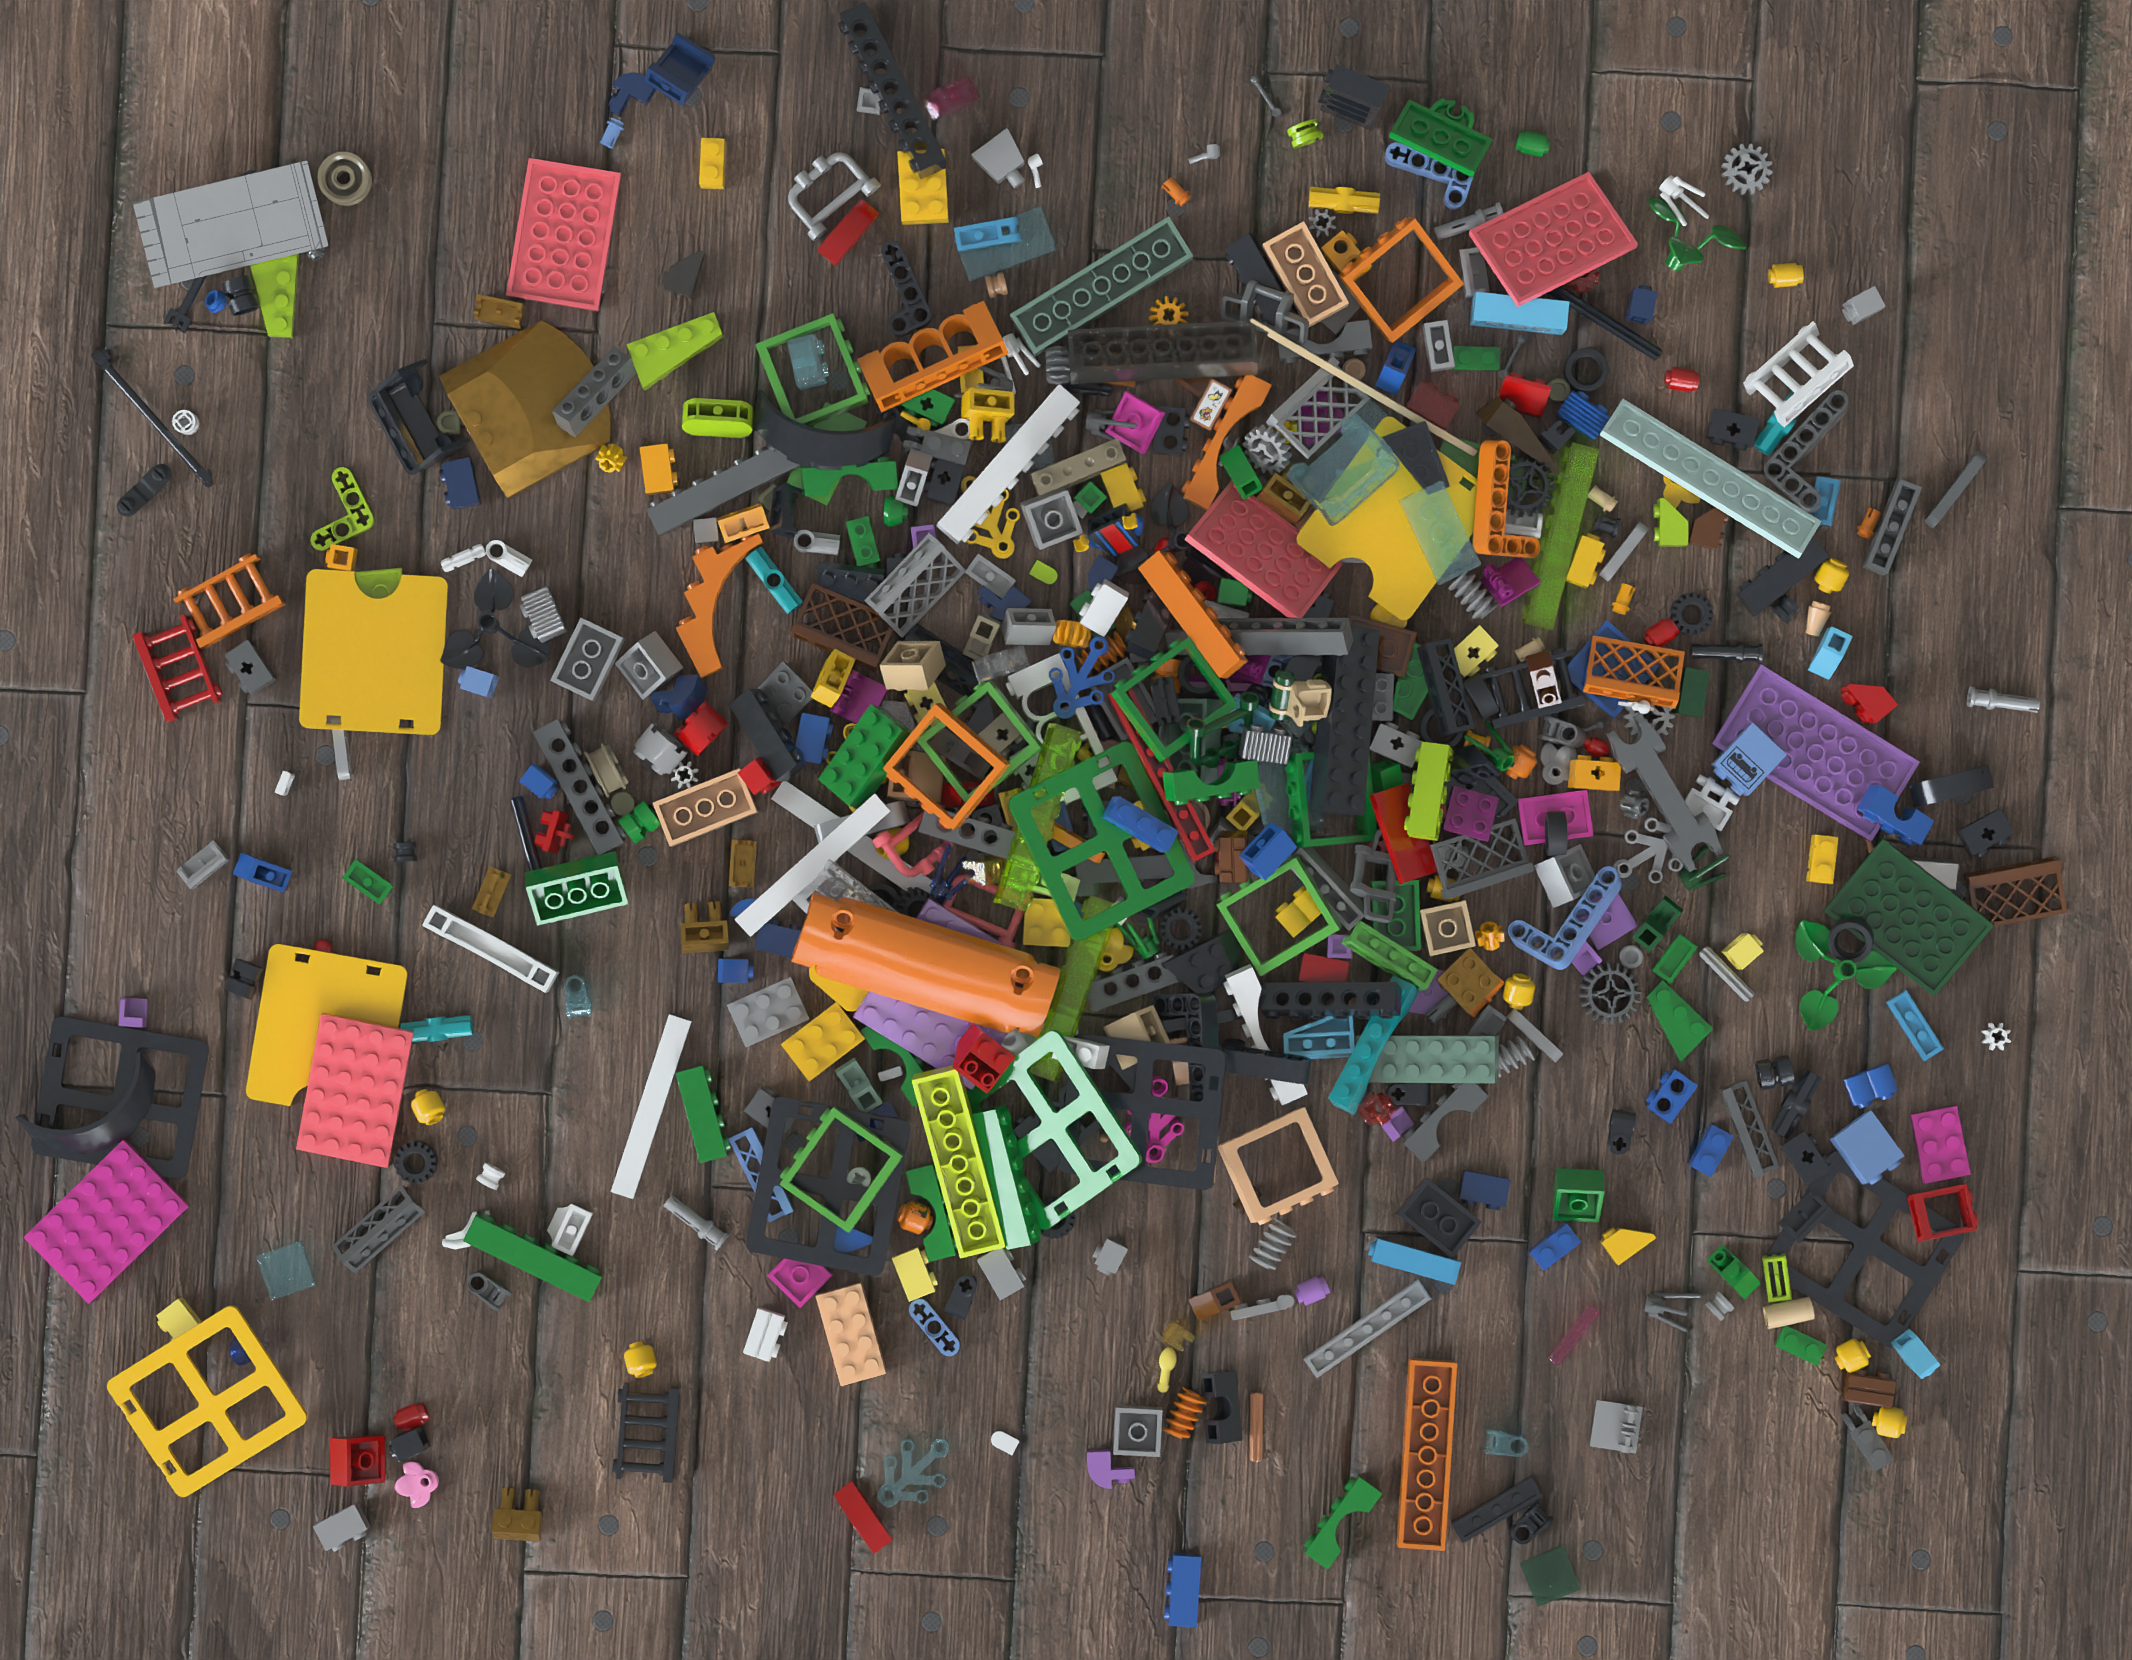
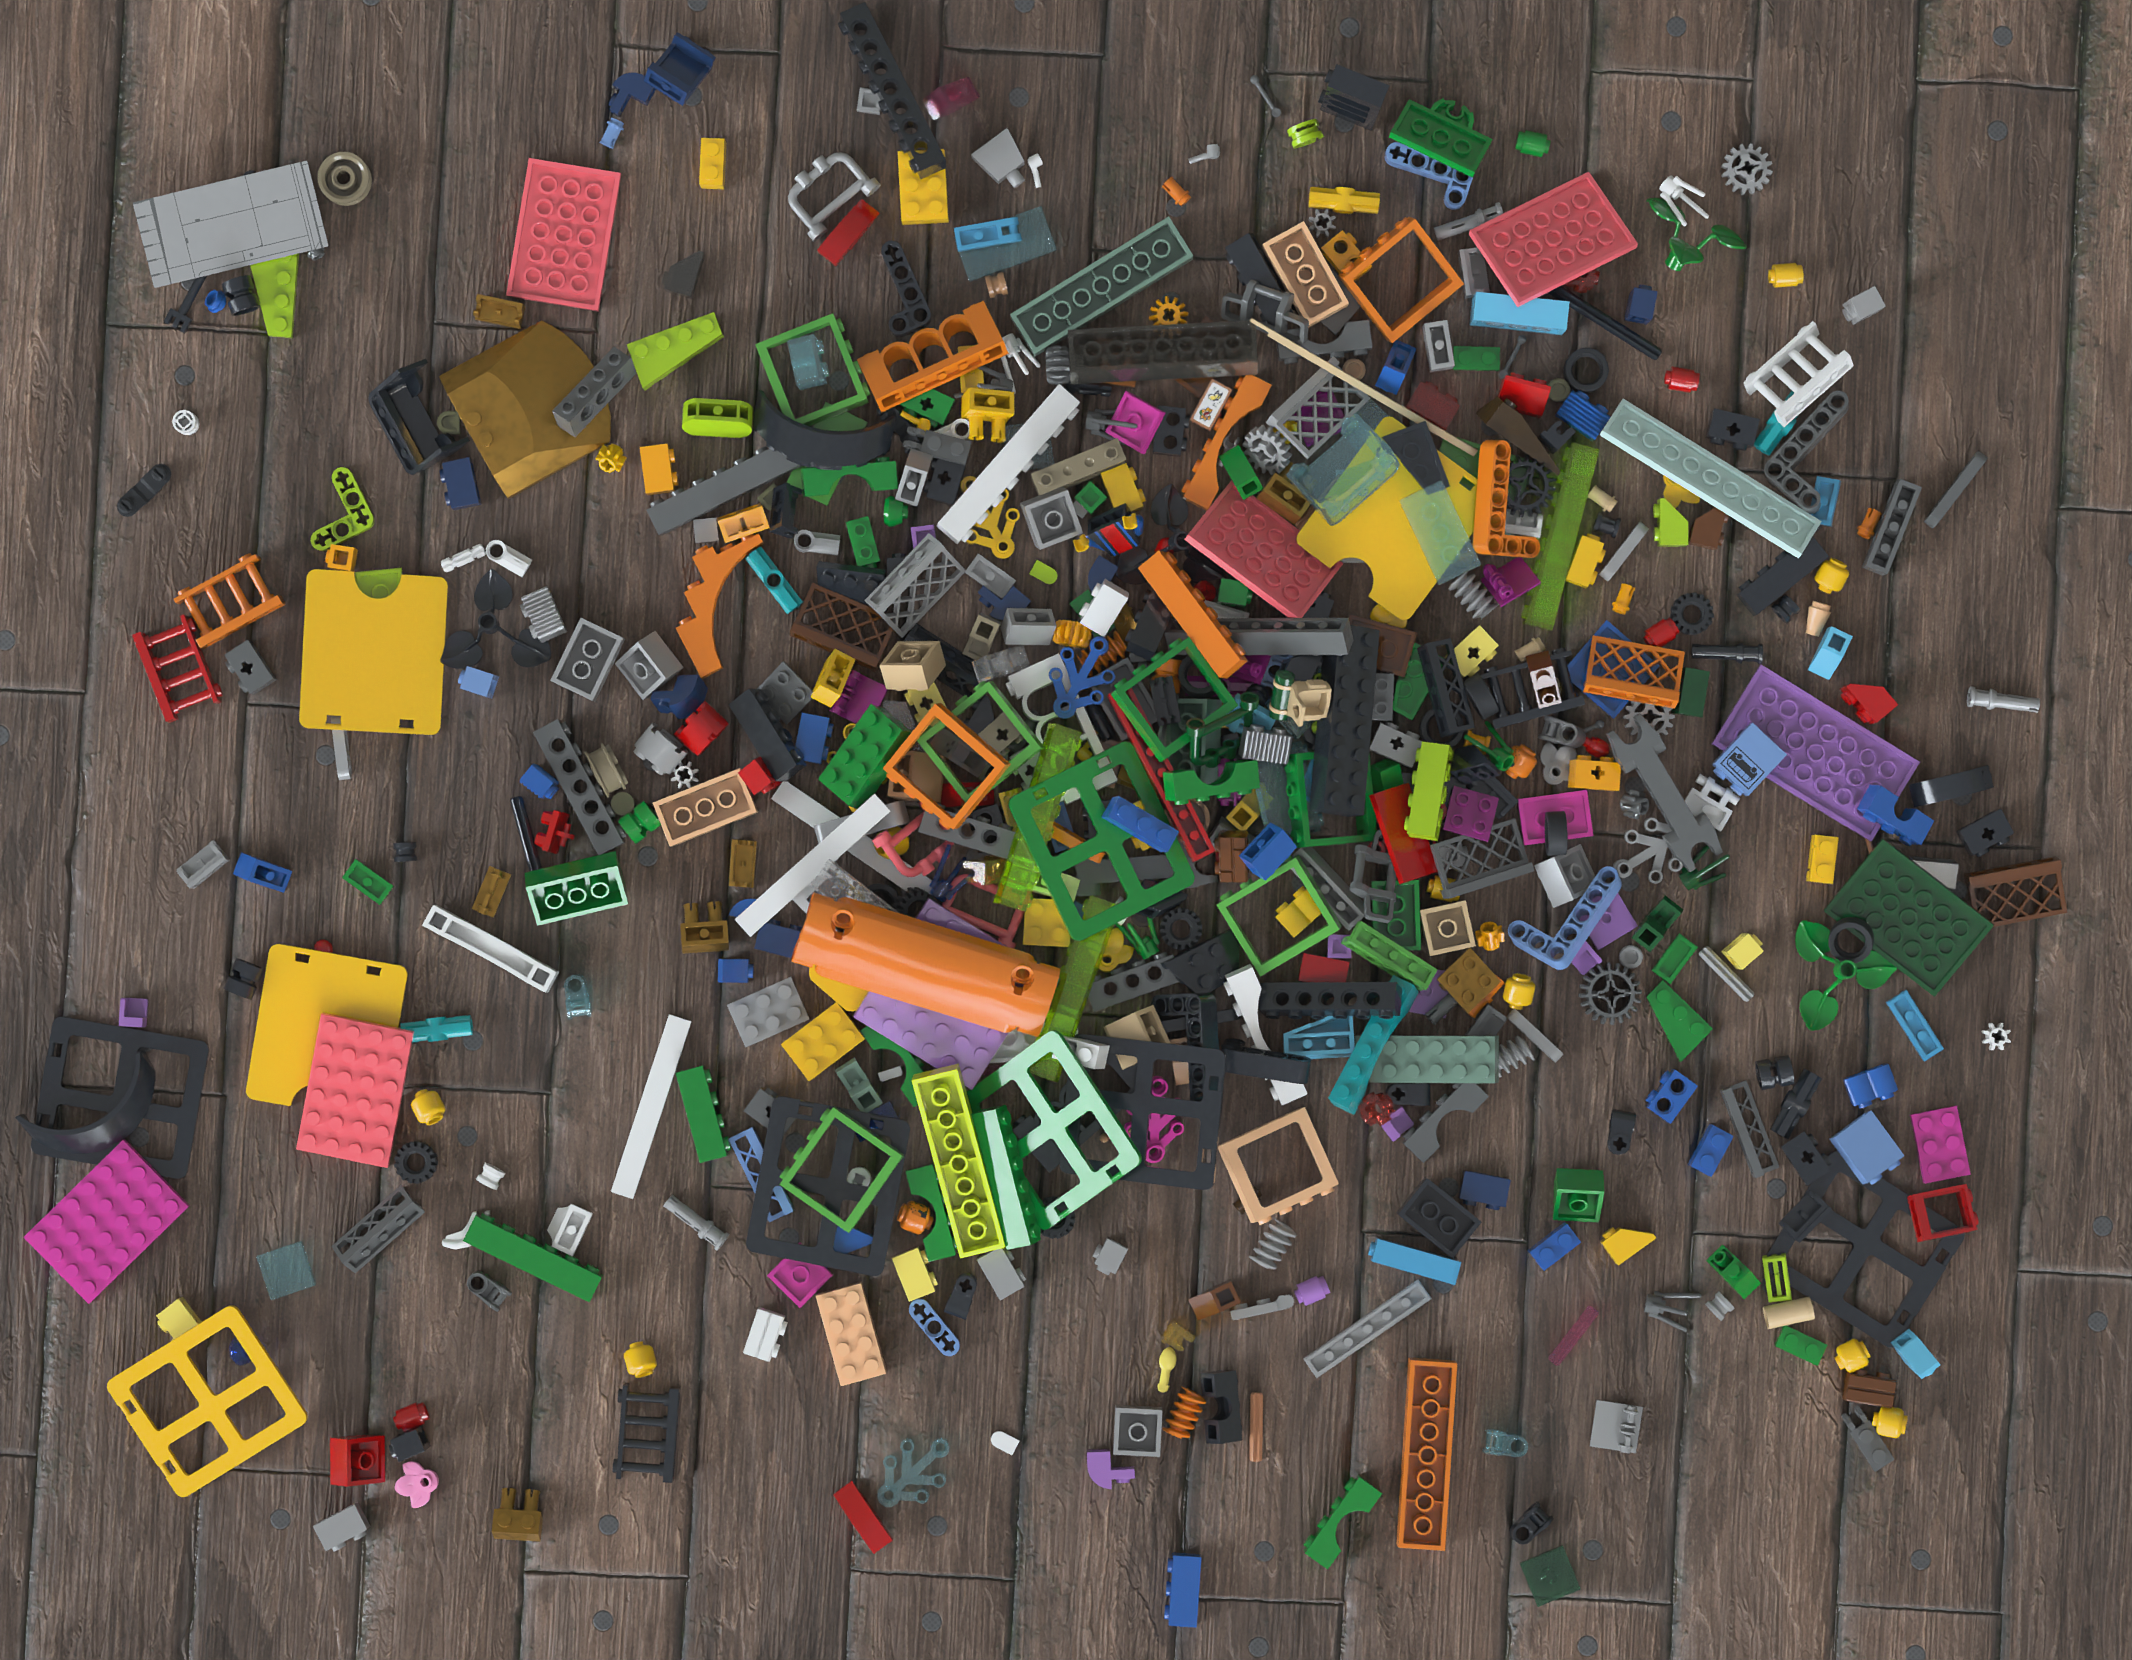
black hinge [90,348,213,487] -> none
white tile [275,771,295,796] -> none
red slope [953,1023,1016,1094] -> none
black tile [1451,1476,1543,1543] -> none
white piece [1618,700,1654,714] -> none

